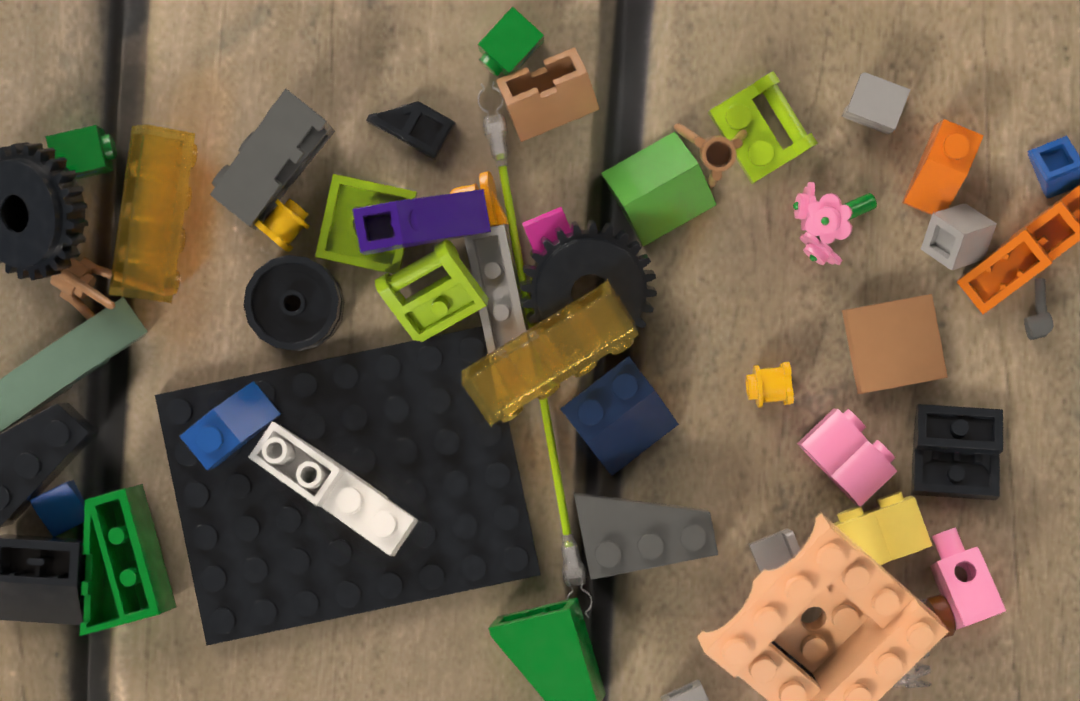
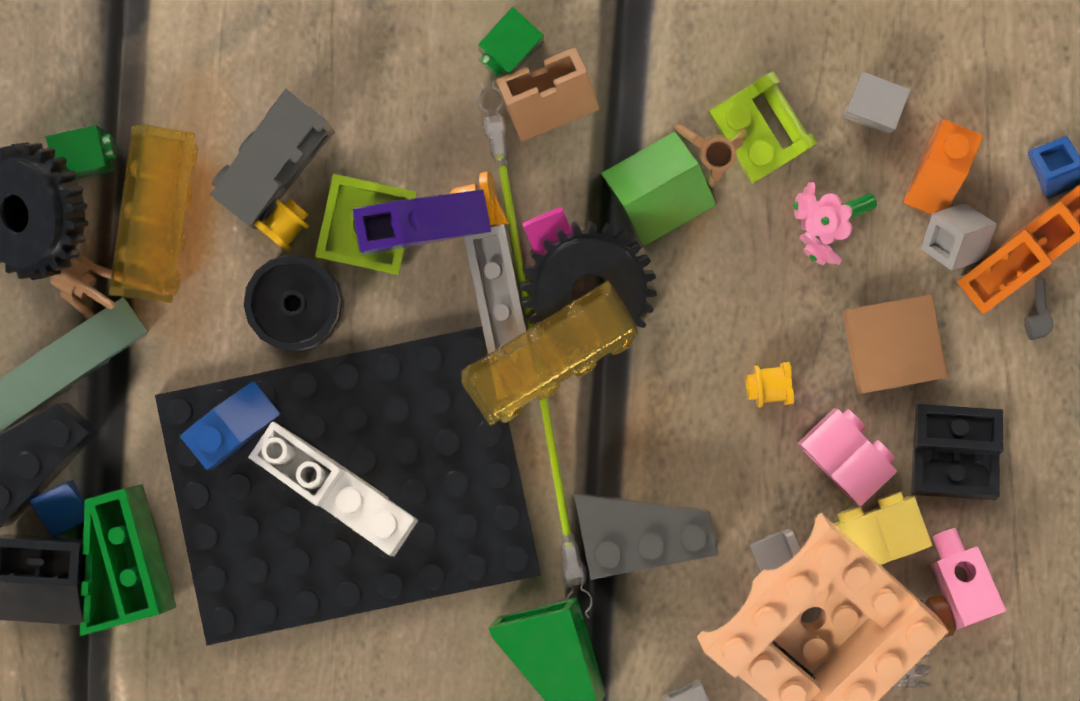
black tile [366,101,456,160] -> none
lime plate [375,239,489,342] -> none
dark blue slope [560,356,679,476] -> none

